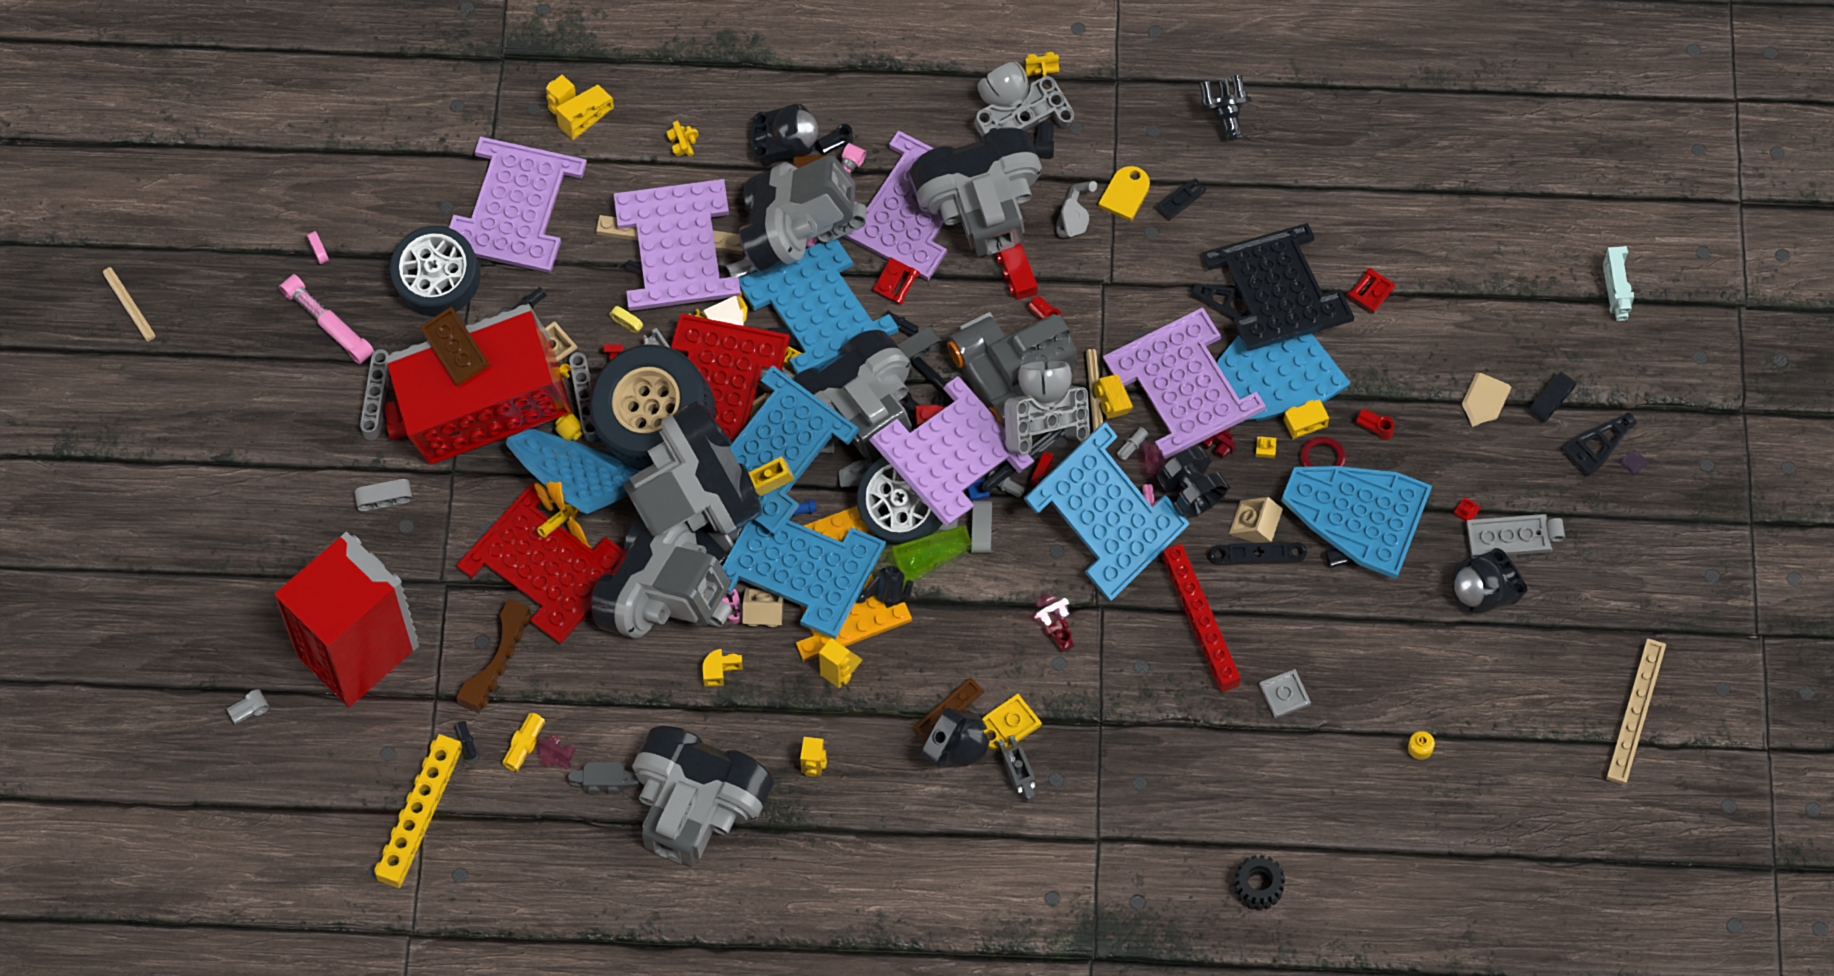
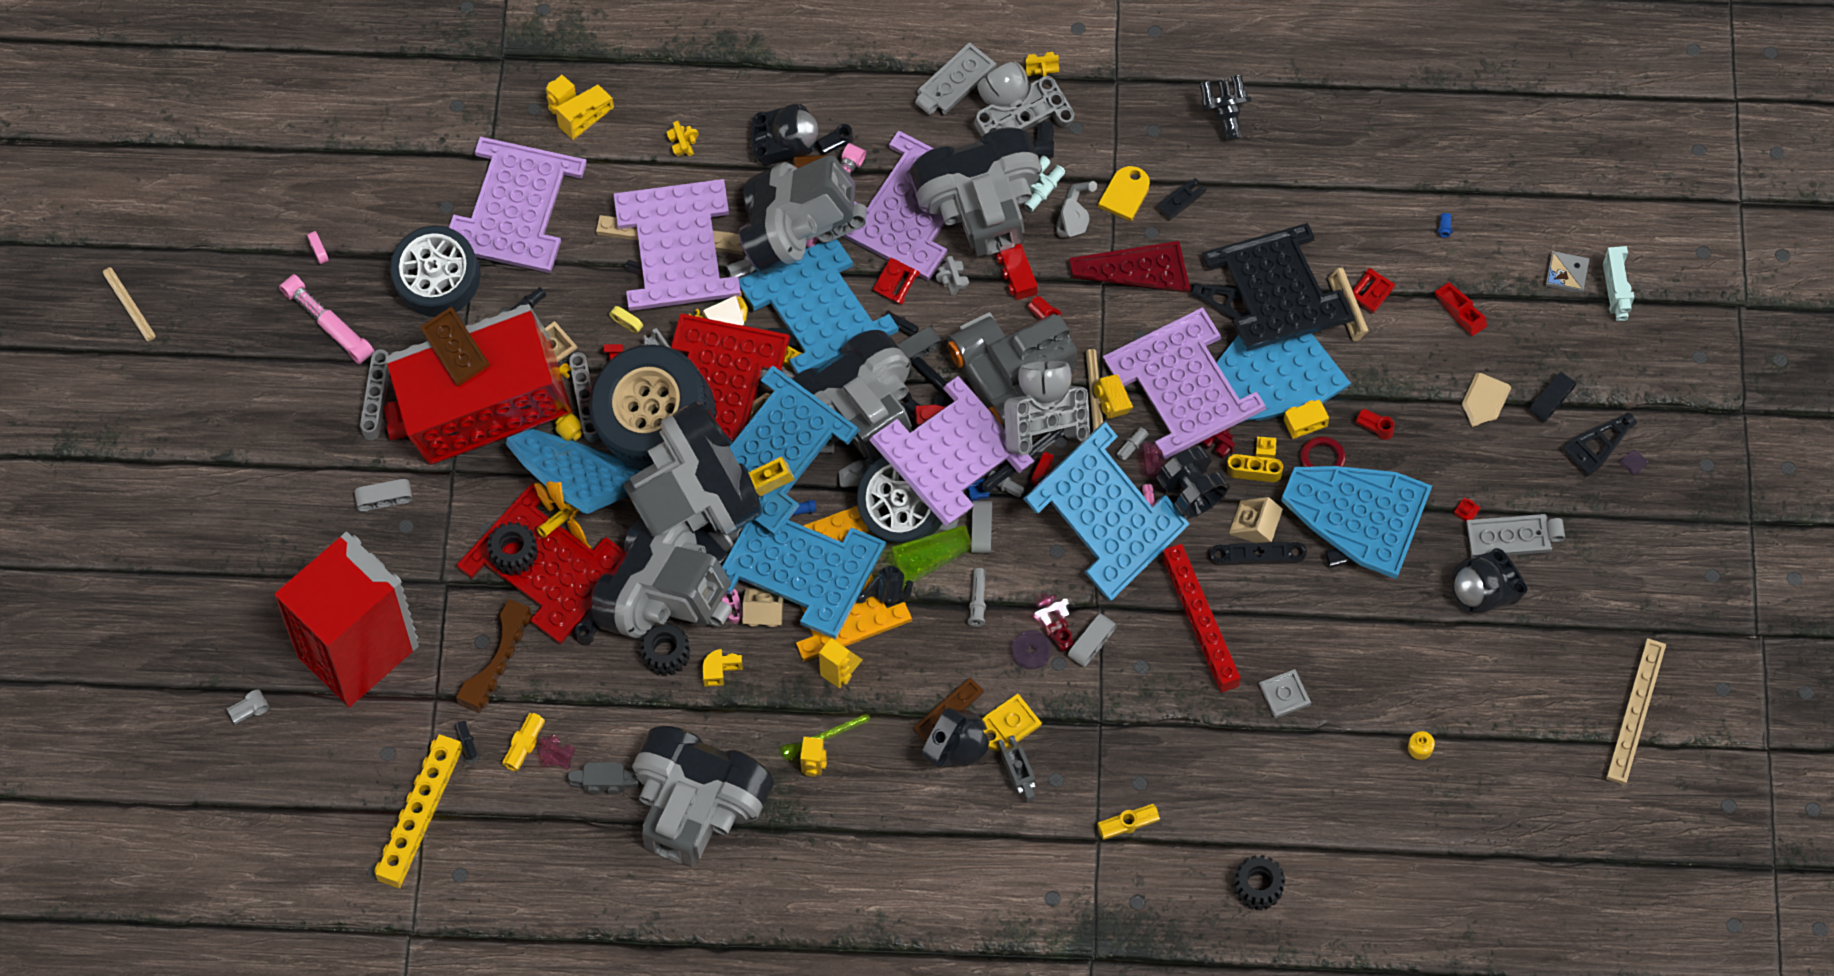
none -> black tyre [487,522,538,575]
none -> black piece [575,608,599,645]
none -> black tyre [640,622,690,676]
none -> clear neon green piece [781,714,870,761]
none -> light grey hinge [915,42,996,115]
none -> light grey hips [936,256,969,295]
none -> light grey pin [968,568,986,627]
none -> clear purple plate [1012,630,1052,669]
none -> light aqua pin [1024,156,1065,213]
none -> light grey beam [1068,613,1117,667]
none -> dark red wing [1069,241,1191,293]
none -> yellow piece [1097,804,1160,840]
none -> yellow beam [1226,454,1283,482]
none -> tan tile [1328,268,1368,341]
none -> red slope [1435,282,1487,336]
none -> blue pin [1438,213,1453,238]
none -> tile [1546,251,1589,294]

